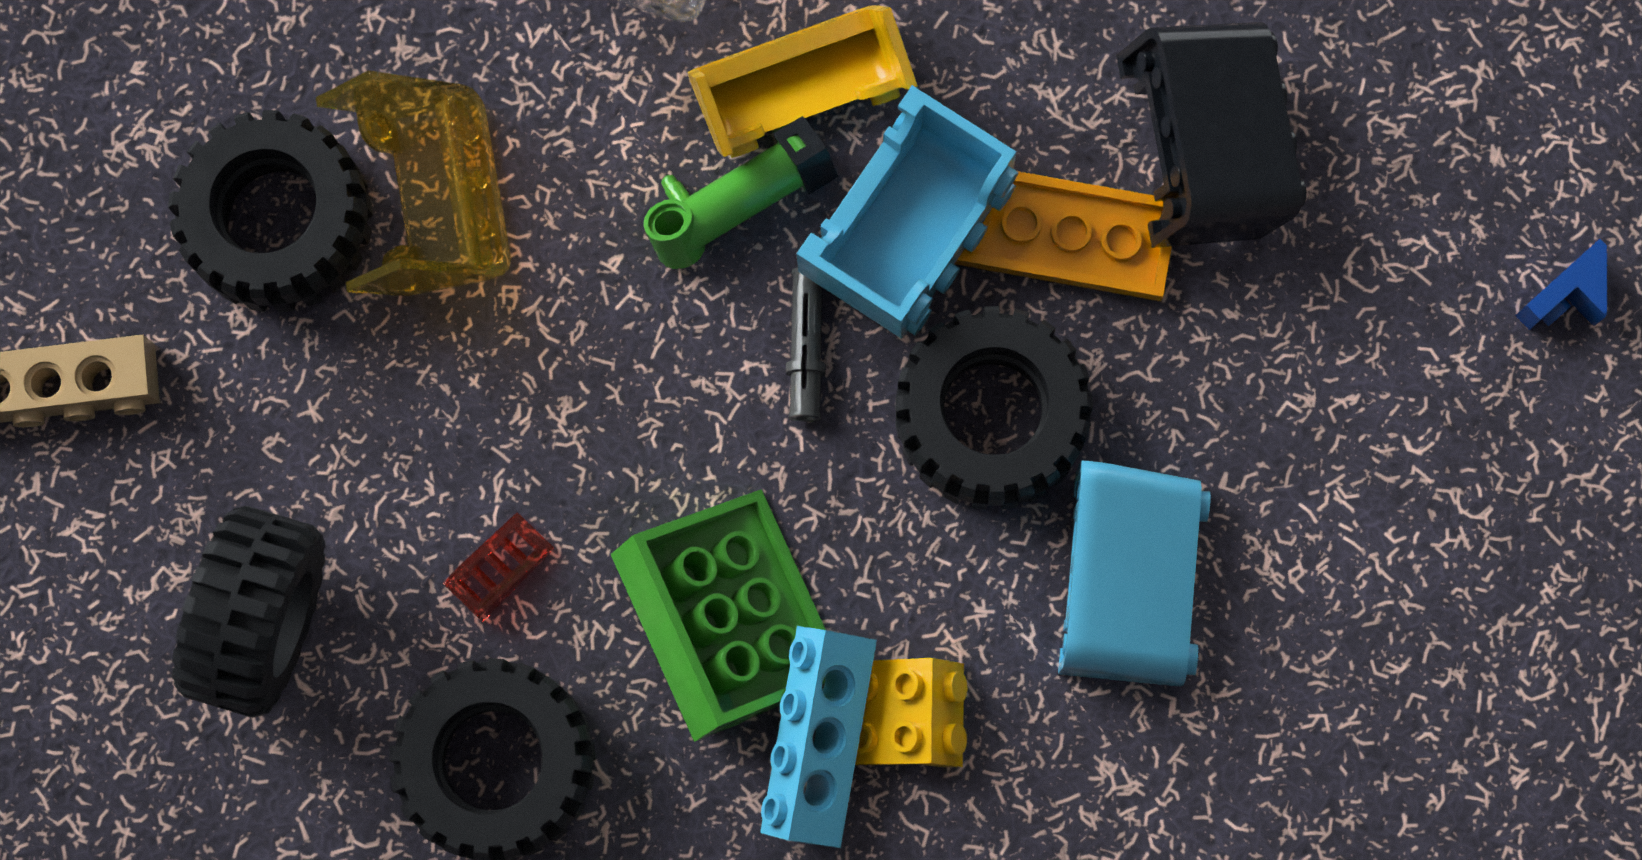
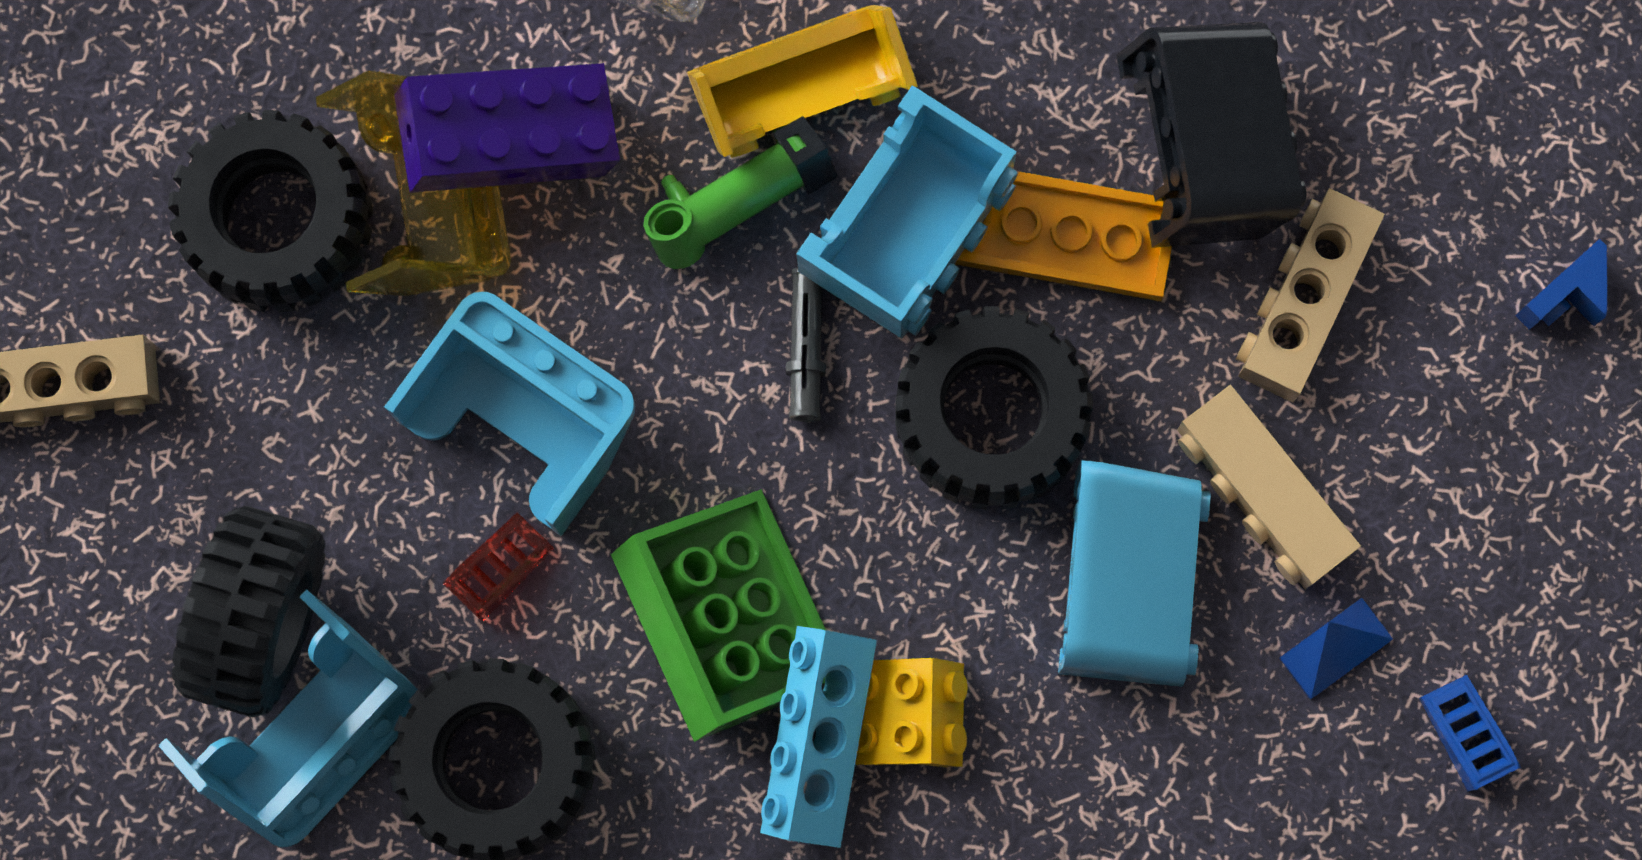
none -> medium azure windscreen [159,589,418,847]
none -> medium azure windscreen [384,292,635,536]
none -> dark purple brick [394,63,620,193]
none -> tan brick [1177,384,1361,590]
none -> tan brick [1236,188,1385,403]
none -> blue slope [1279,598,1393,700]
none -> blue slope [1419,675,1521,791]

